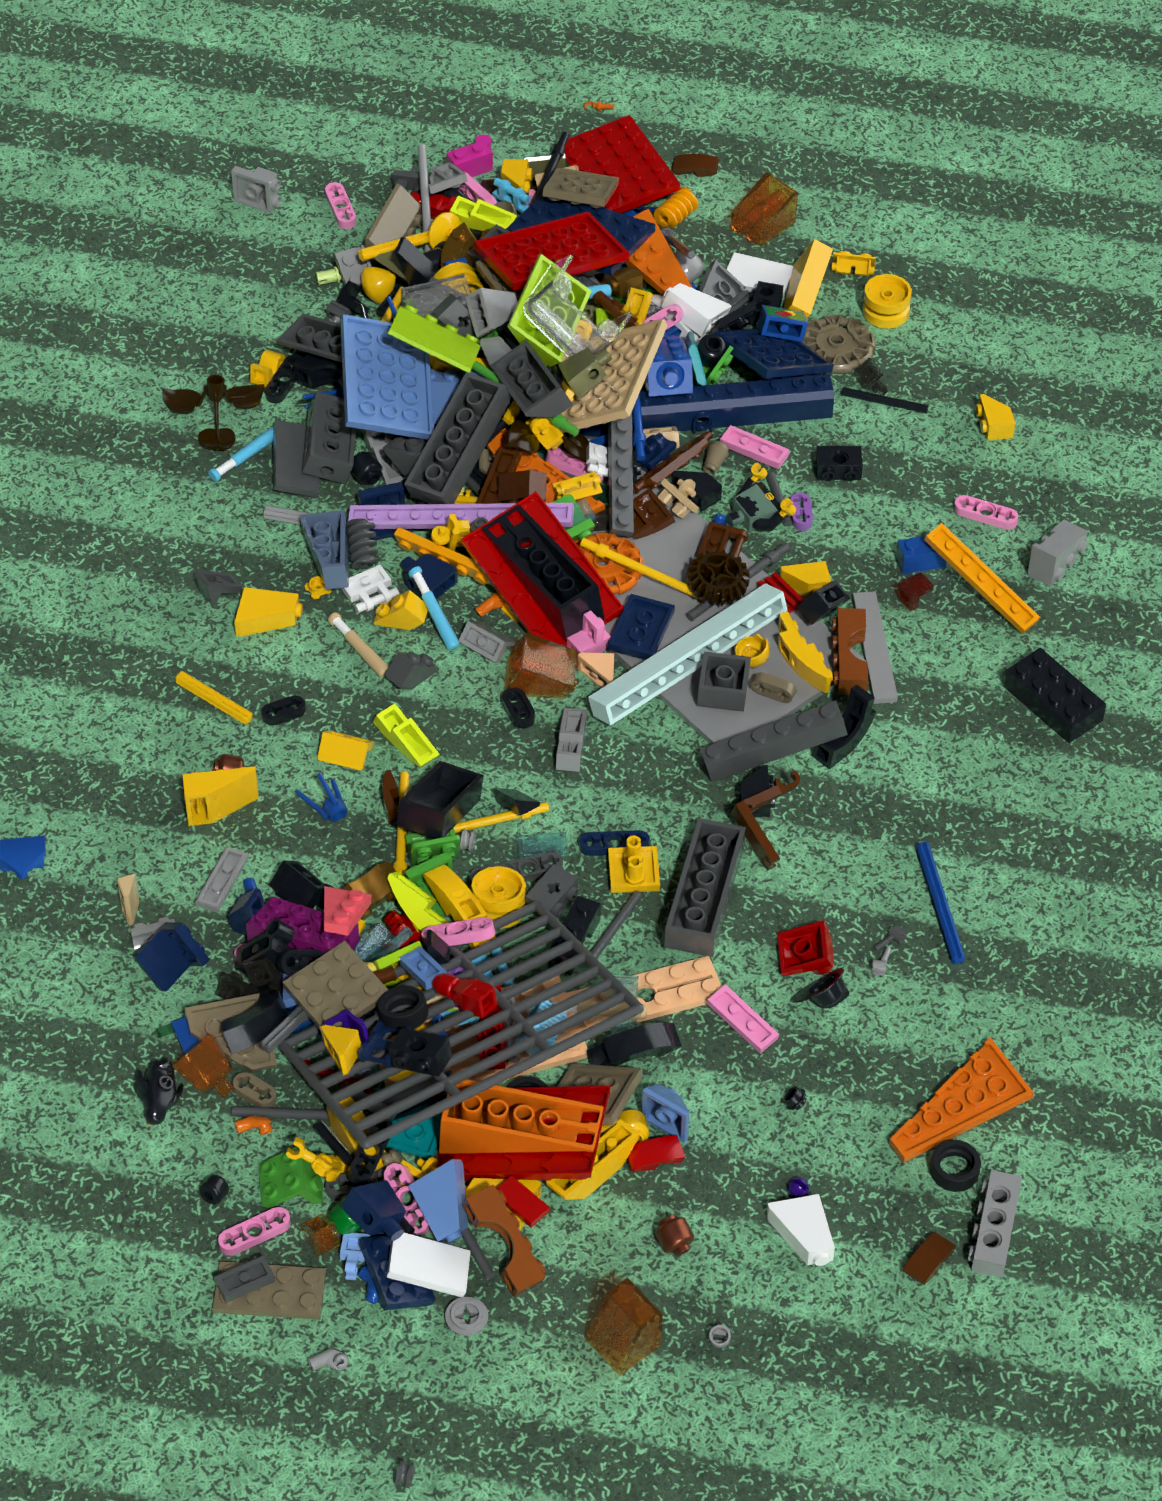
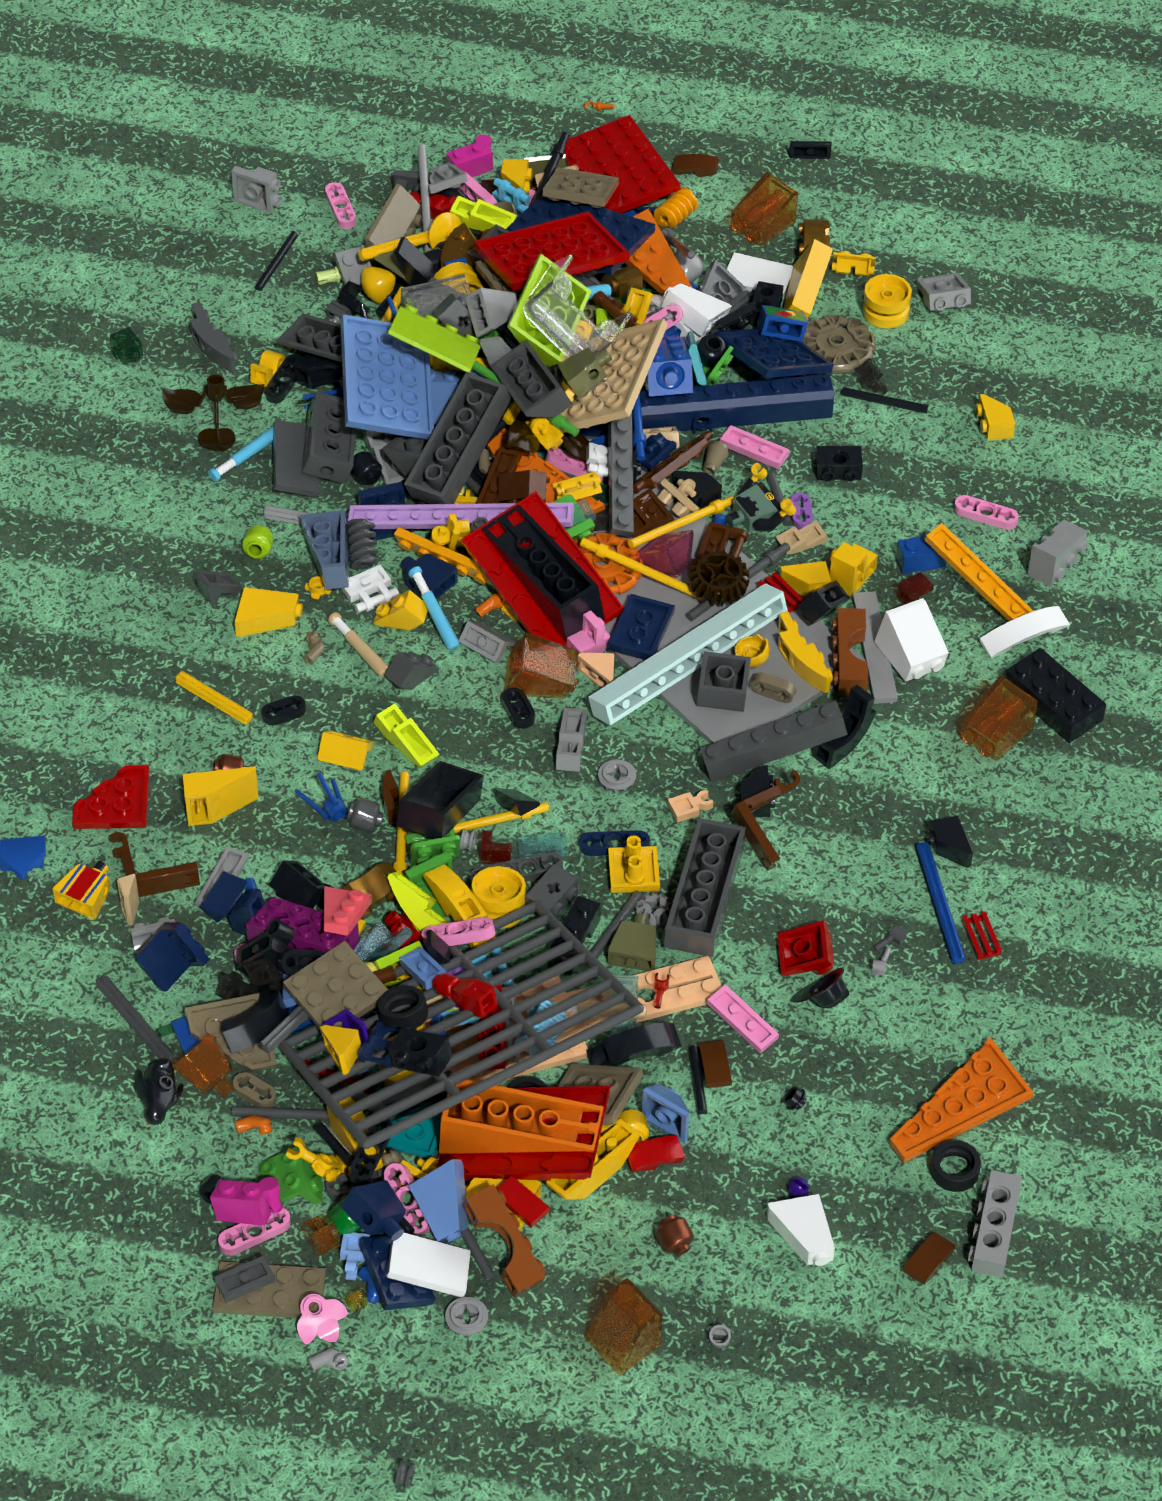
none -> yellow torso [52,861,110,920]
none -> red plate [72,765,150,829]
none -> dark grey axle [96,975,175,1063]
none -> reddish brown hinge [109,832,200,897]
none -> clear green brick [110,327,143,365]
none -> dark grey slope [190,302,238,372]
none -> dark blue slope [199,871,249,923]
none -> dark pink hinge [210,1177,283,1226]
none -> lime head [242,525,274,559]
none -> black bar [254,231,298,291]
none -> bright pink plate [297,1294,348,1345]
none -> dark tan arm [303,631,325,665]
none -> clear yellow hinge [344,1289,368,1312]
none -> dark grey head [346,798,383,832]
none -> clear red panel [481,830,512,864]
none -> light grey gear [598,759,636,793]
none -> olive torso [608,914,656,971]
none -> yellow bar [628,496,734,548]
none -> clear pink slope [633,530,694,578]
none -> light grey gear [636,891,673,926]
none -> clear red hand [654,973,670,1009]
none -> light nougat plate [667,790,713,823]
none -> black bar [688,1045,707,1115]
none -> reddish brown slope [698,1040,732,1088]
none -> tan slope [776,521,828,555]
none -> black slope [789,141,832,159]
none -> pearl gold brick [799,219,830,261]
none -> yellow brick [829,542,878,597]
none -> white slope [874,598,949,682]
none -> light grey plate [917,273,971,312]
none -> black slope [926,816,973,868]
none -> clear orange slope [960,675,1038,761]
none -> red tile [961,911,1002,960]
none -> white slope [979,606,1070,658]

